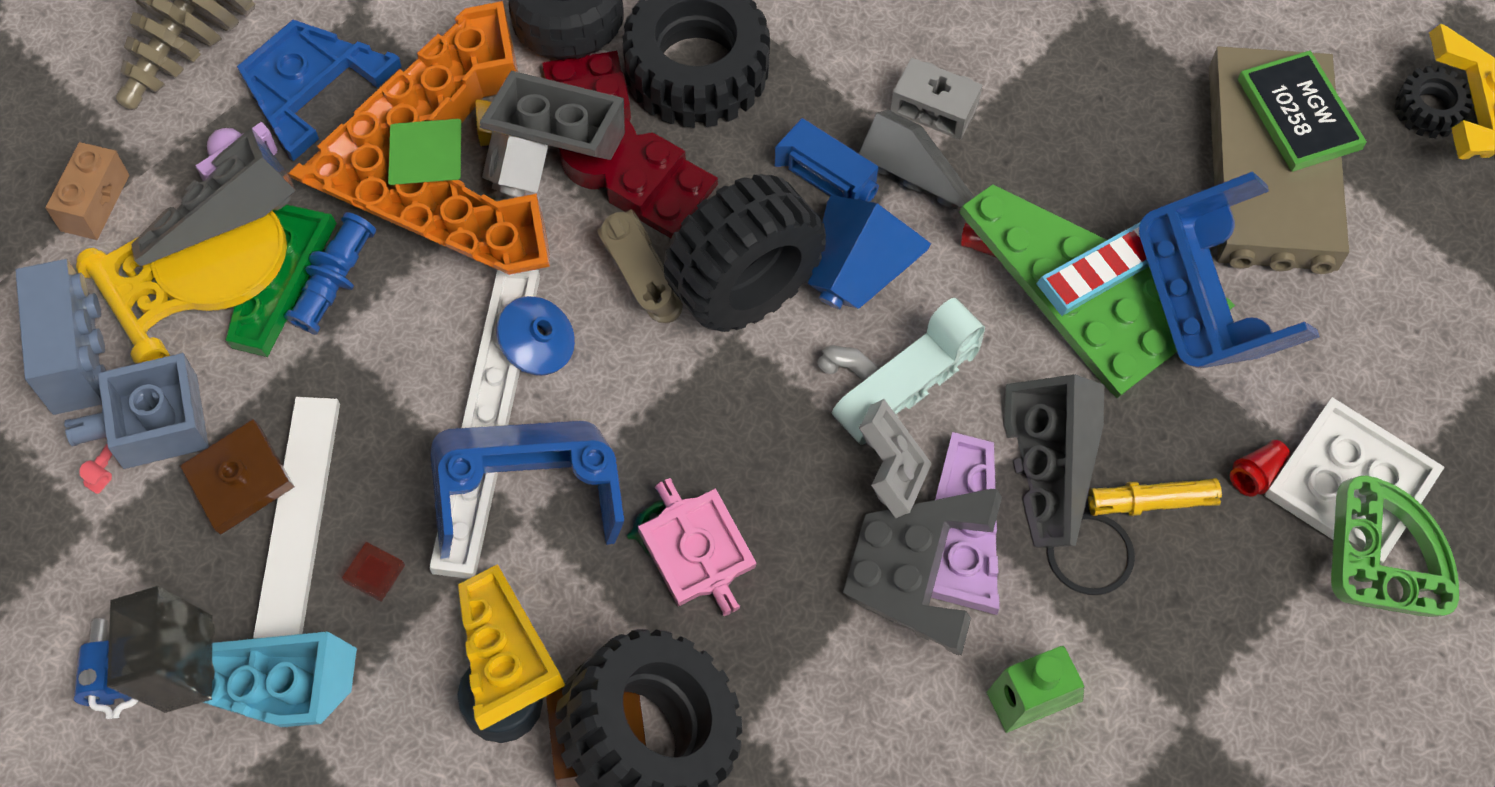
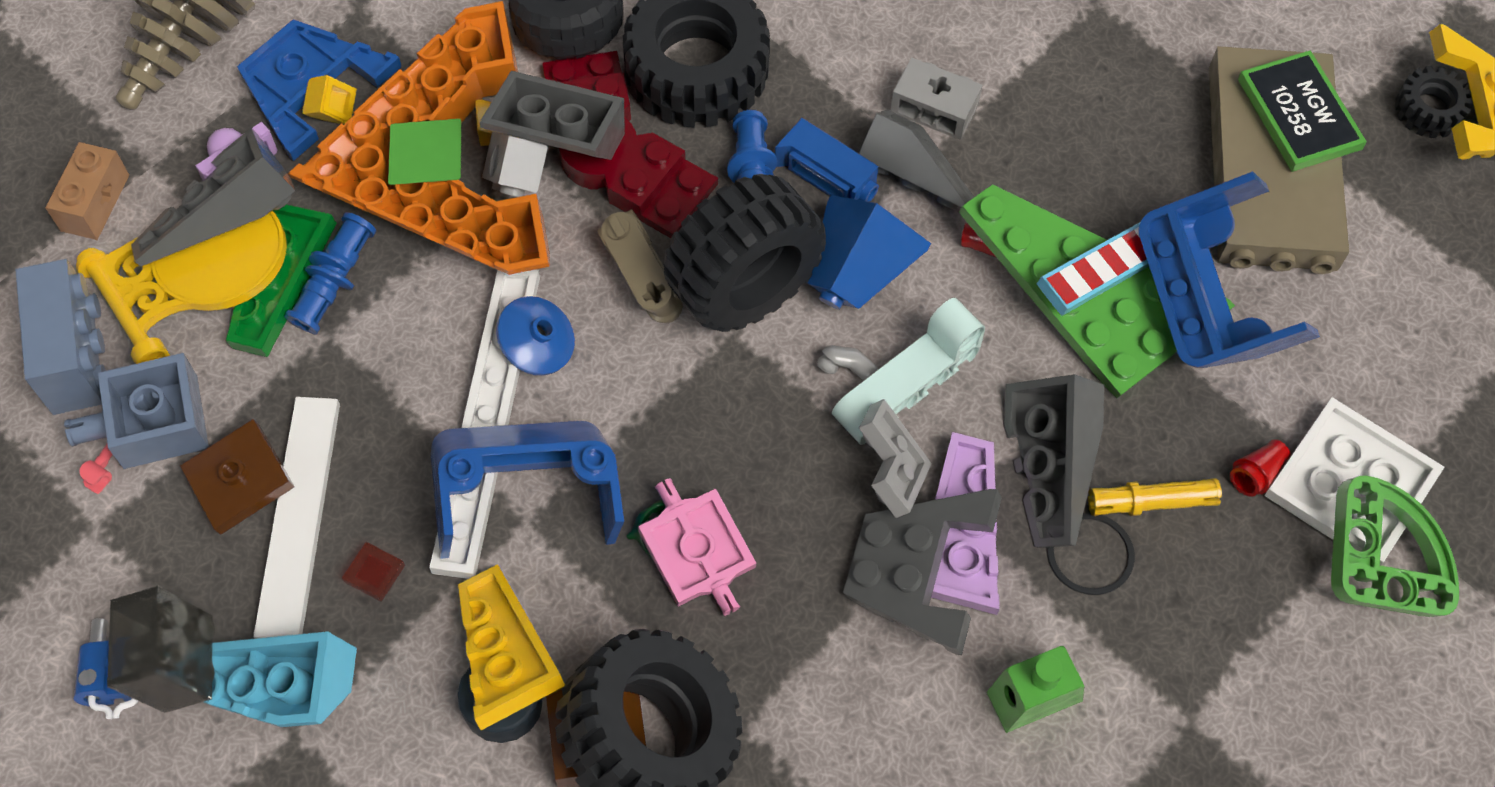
none -> yellow slope [303,75,357,124]
none -> blue piece [727,110,777,183]

